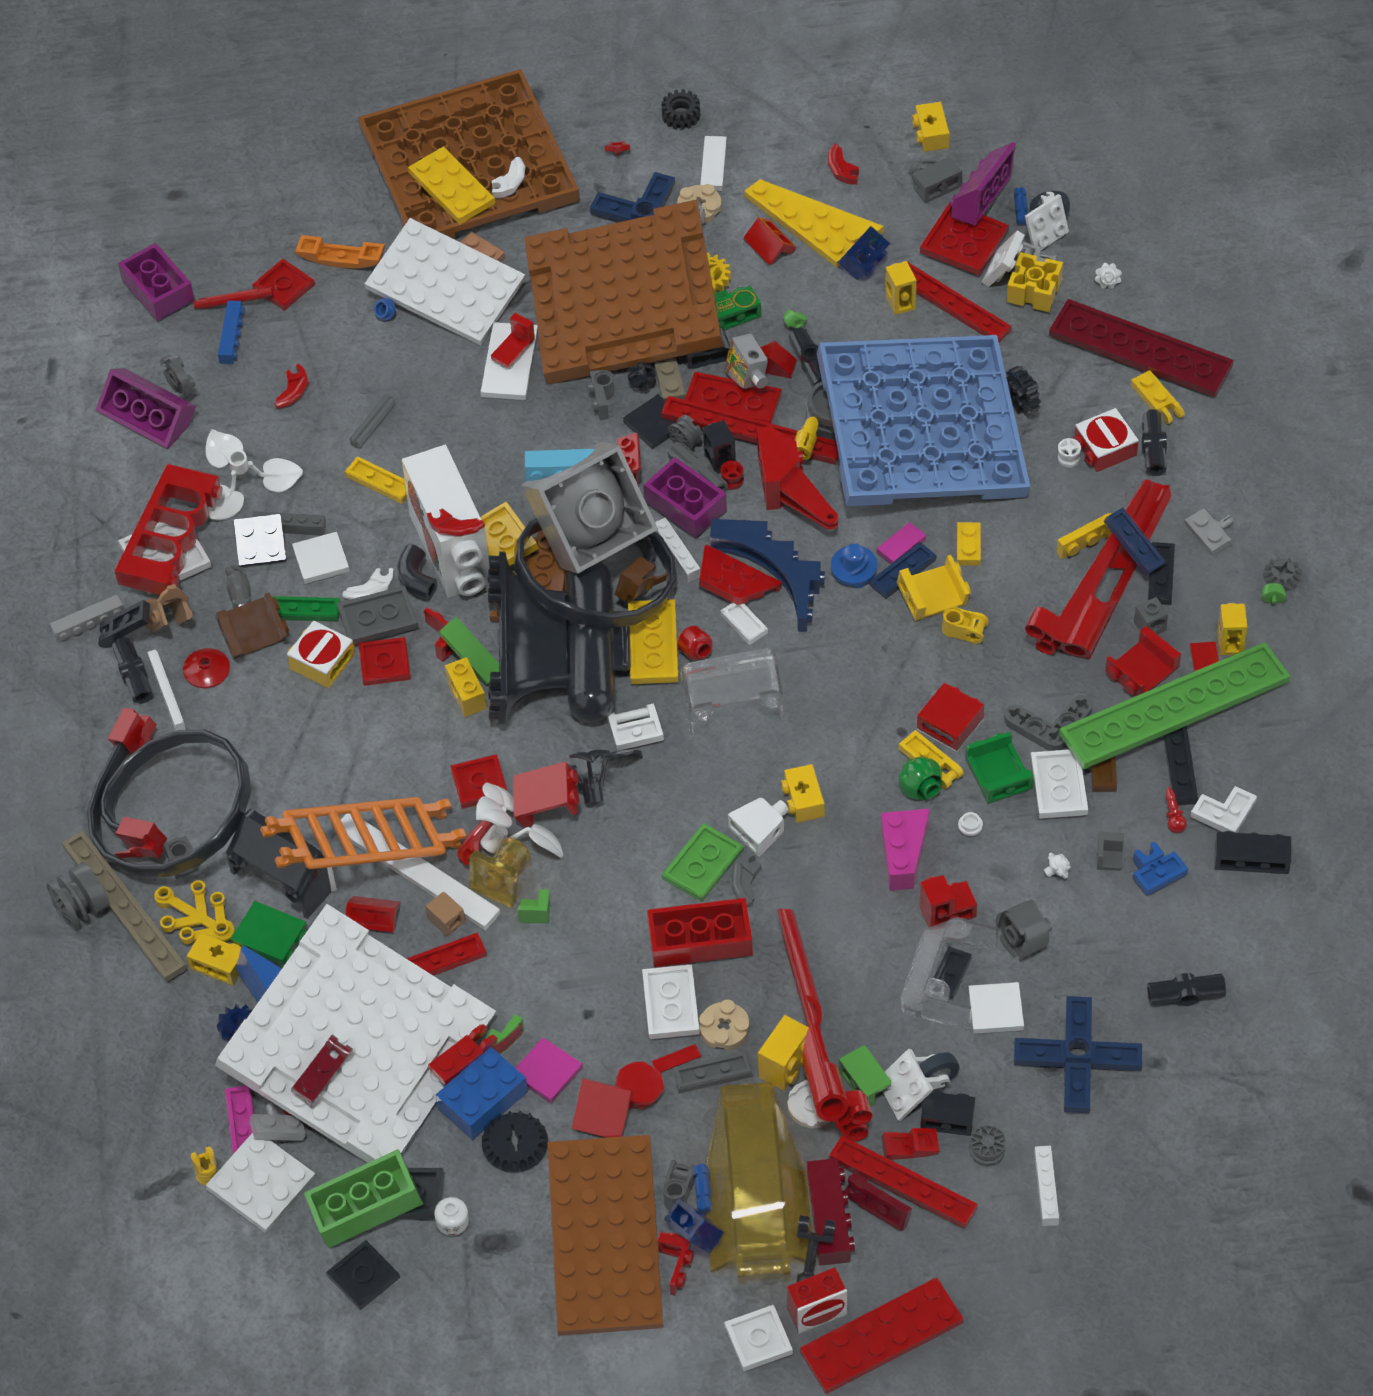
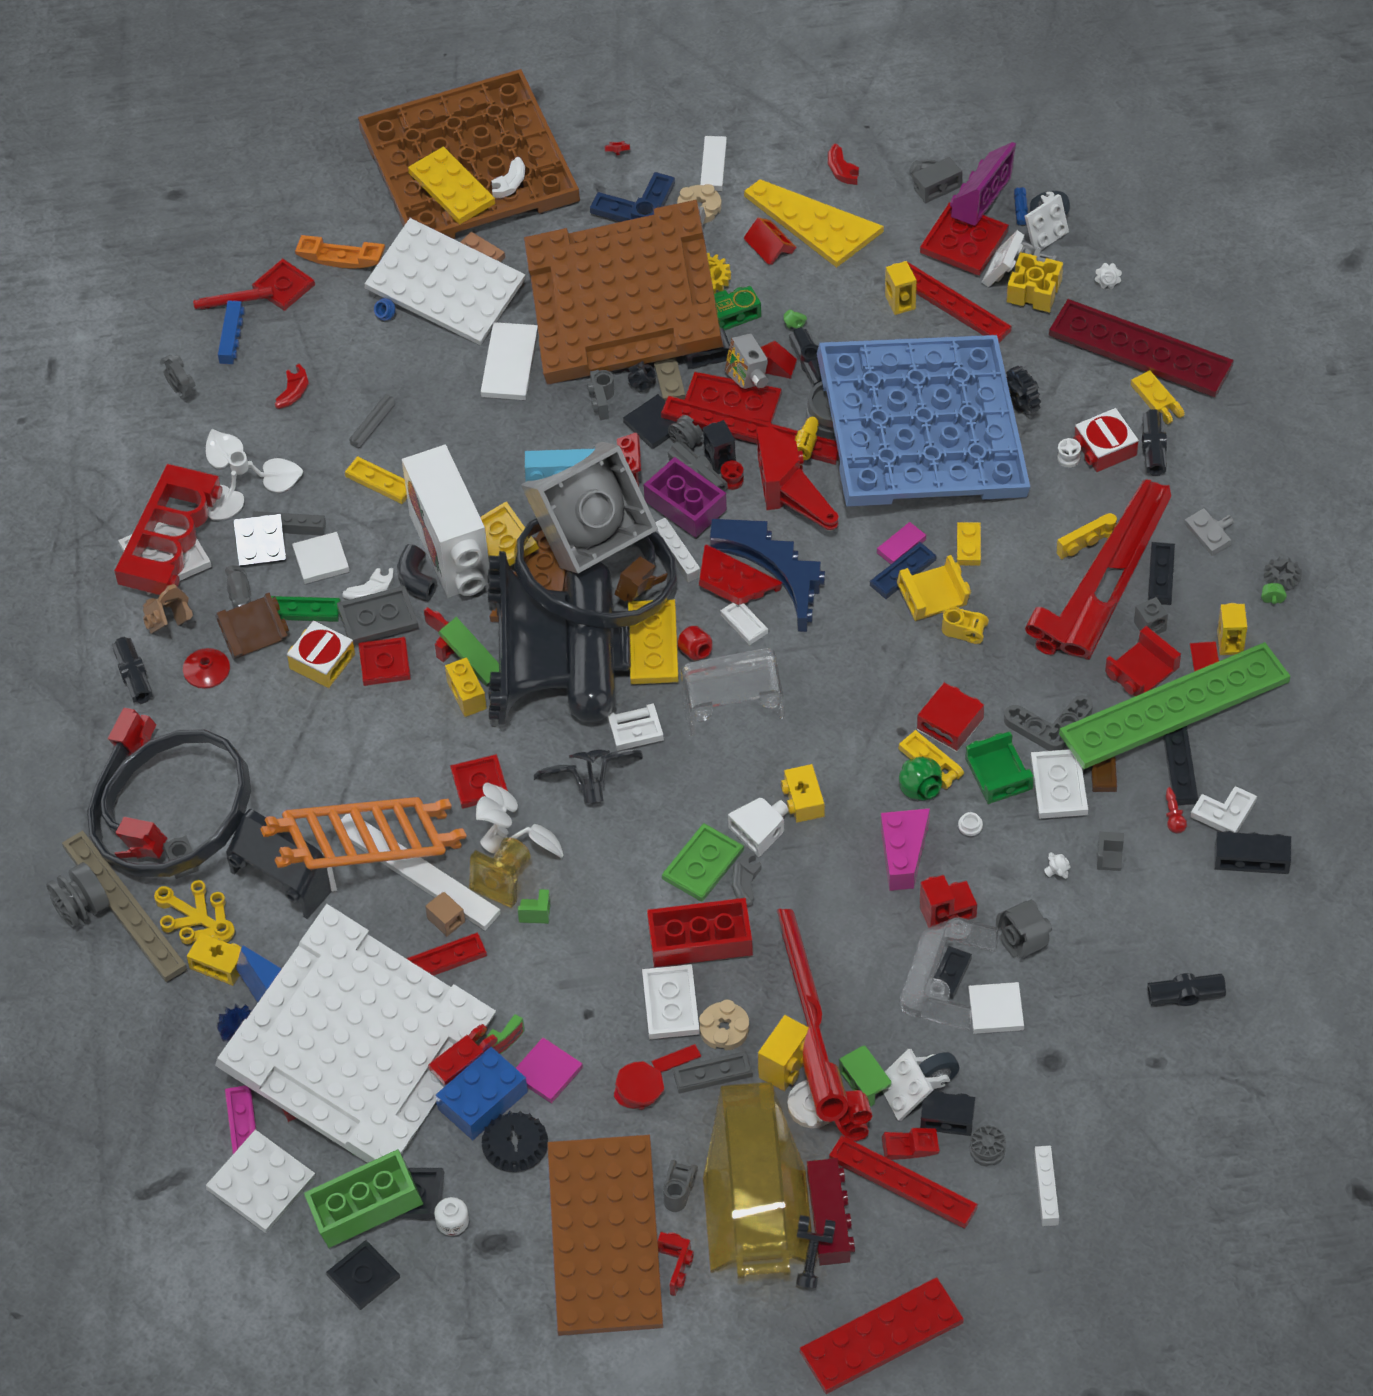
light grey piece [50,595,124,642] -> none
magenta slope [96,368,196,448] -> none
black plate [98,600,150,648] -> none
magenta brick [118,242,194,321] -> none
white tile [148,650,186,731] -> none
yellow hinge [191,1146,219,1185] -> none
green panel [230,900,308,969] -> none
light grey plate [249,1103,306,1141] -> none
dark red plate [291,1034,353,1106] -> none
red panel [346,896,401,932] -> none
red piece [427,509,485,537] -> none
red piece [457,820,494,866] -> none
red bracket [491,313,535,368] -> none
panel [513,761,580,828] -> none
red tile [571,1078,633,1138] -> none
black tyre [661,89,701,130] -> none
clear blue brick [664,1198,725,1254] -> none
blue axle [694,1163,712,1213] -> none
white plate [724,1305,793,1372] -> none
piece [787,1267,847,1334] -> none
blue plate [831,544,877,588] -> none
clear blue brick [838,226,891,280] -> none
dark red hinge [845,1173,912,1231] -> none
yellow brick [912,102,950,152] -> none
dark blue piece [1014,996,1142,1113] -> none
dark blue tile [1104,507,1166,576] -> none
blue plate [1133,842,1189,896] -> none

